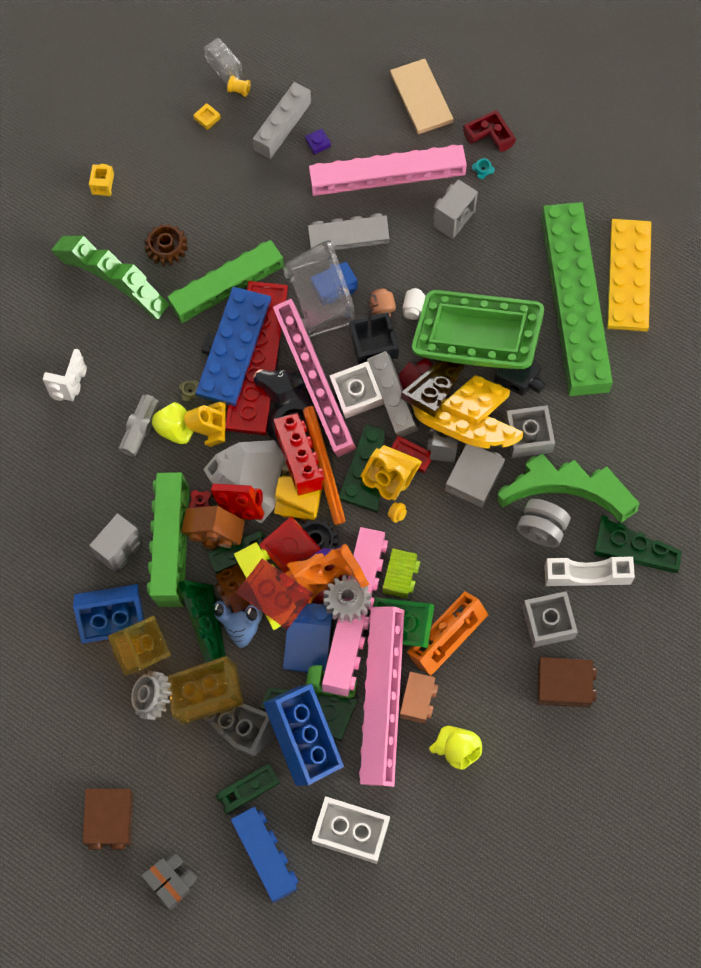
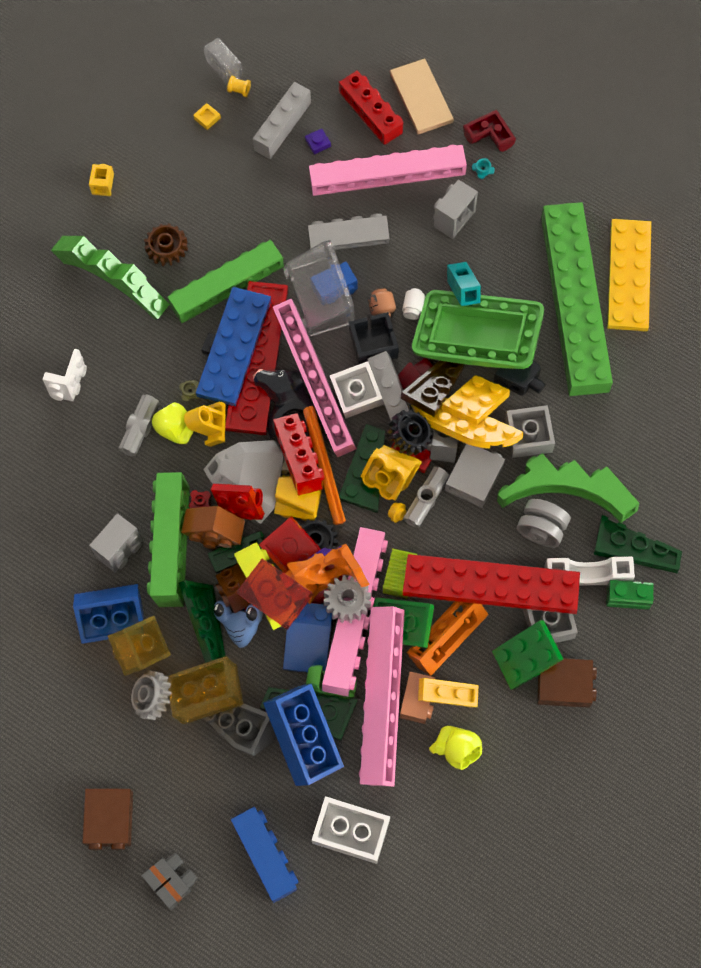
dark green plate [215,763,280,815] -> none
none -> red brick [339,70,404,145]
none -> black gear [387,409,433,456]
none -> light grey piece [403,467,450,528]
none -> red plate [403,554,580,614]
none -> yellow plate [418,678,478,708]
none -> teal brick [447,262,481,306]
none -> green plate [492,620,563,690]
none -> green brick [606,580,654,610]

